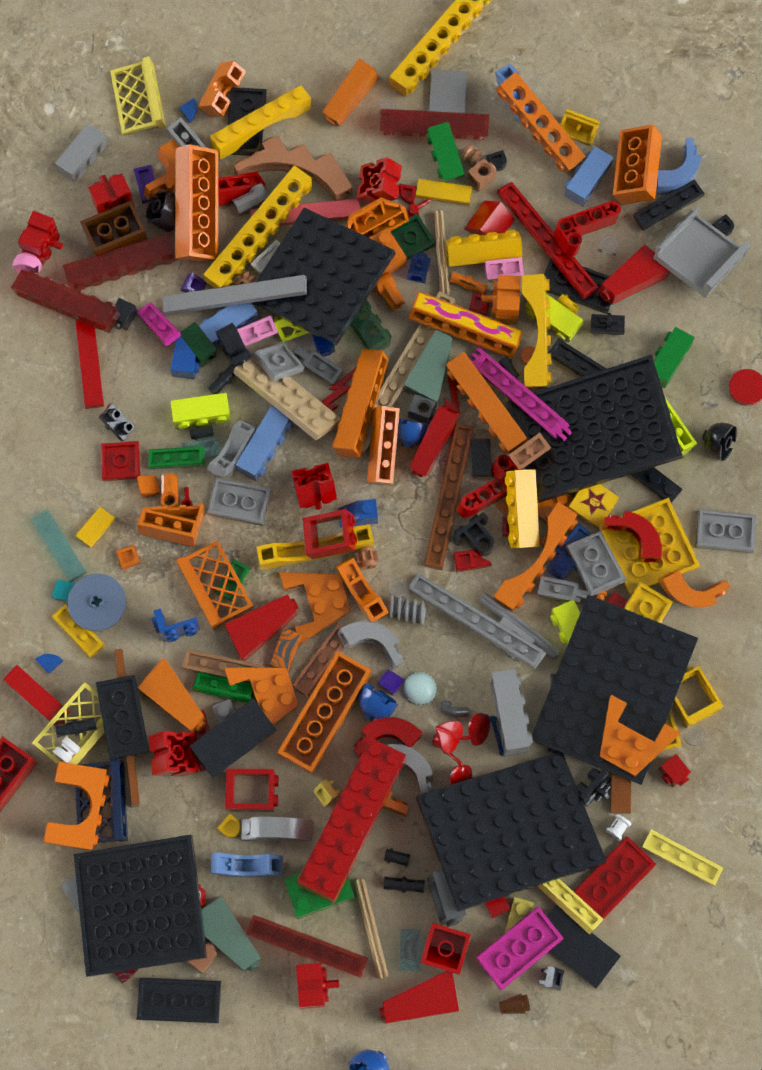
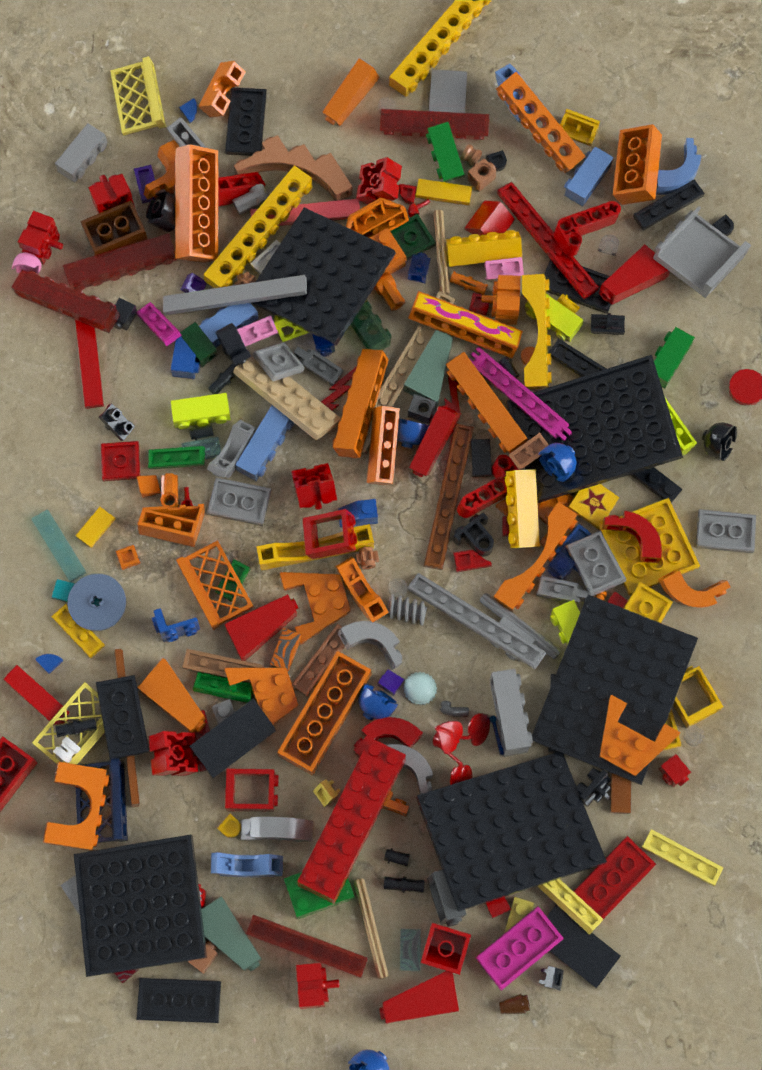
yellow arch [210,85,311,160] -> none
white bush [606,814,631,841] -> none
none -> blue cylinder [539,443,577,482]

